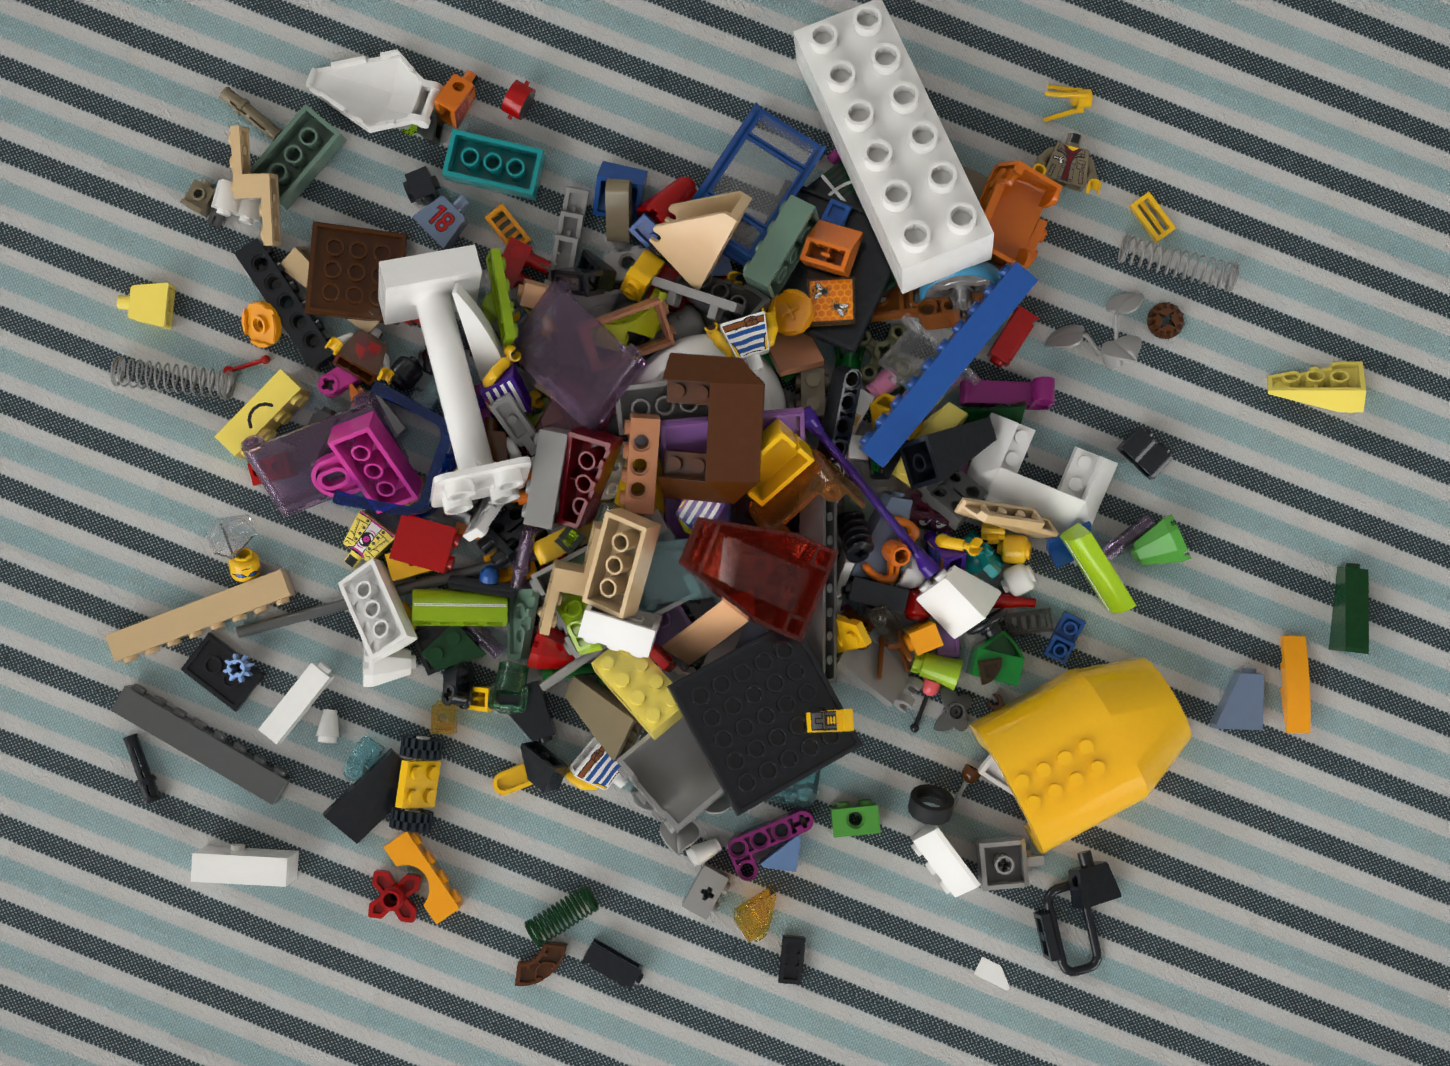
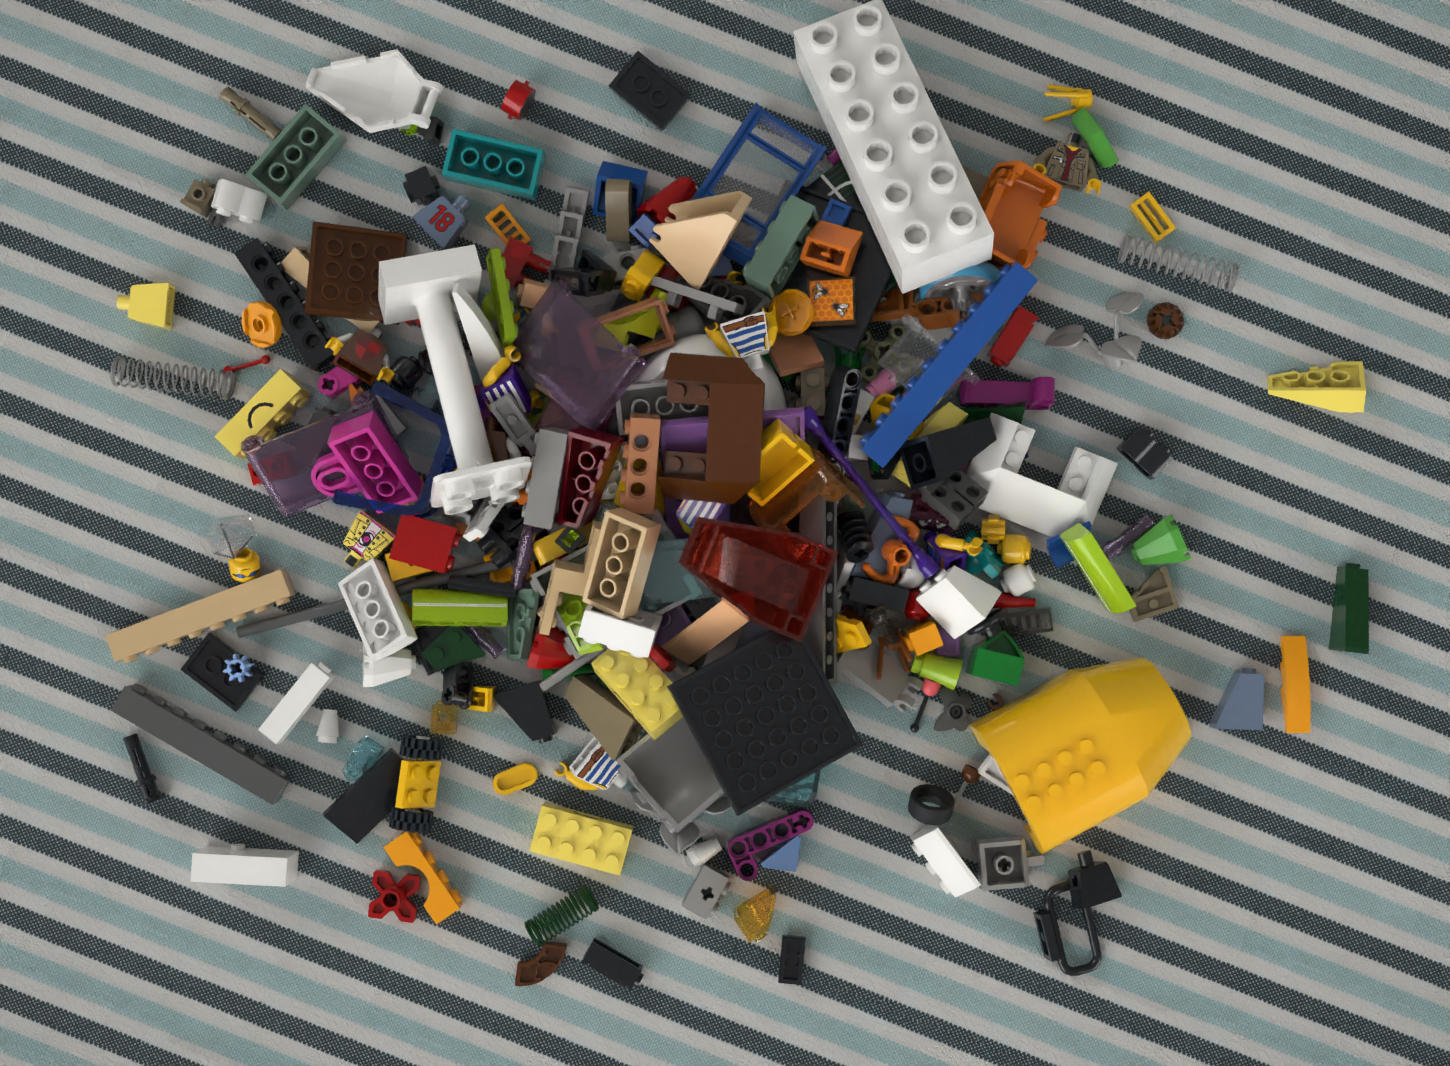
tan bracket [228,126,282,246] -> none
orange torso [434,70,478,129] -> none
blue hinge [480,565,499,584] -> none
clear green piece [488,661,529,714] -> none
black slope [520,740,569,793] -> none
leg [806,709,854,733] -> none
bright green brick [830,799,881,838] -> none
tan wedge [954,497,1059,538] -> none
white sticker [974,957,1010,990] -> none
dark brown tile [977,657,1002,685] -> none
blue slope [1044,610,1086,665] -> none
none -> light yellow brick [529,802,634,876]
none -> black plate [608,51,691,132]
none -> bright green brick [1072,107,1118,168]
none -> dark tan wing [1129,565,1179,622]

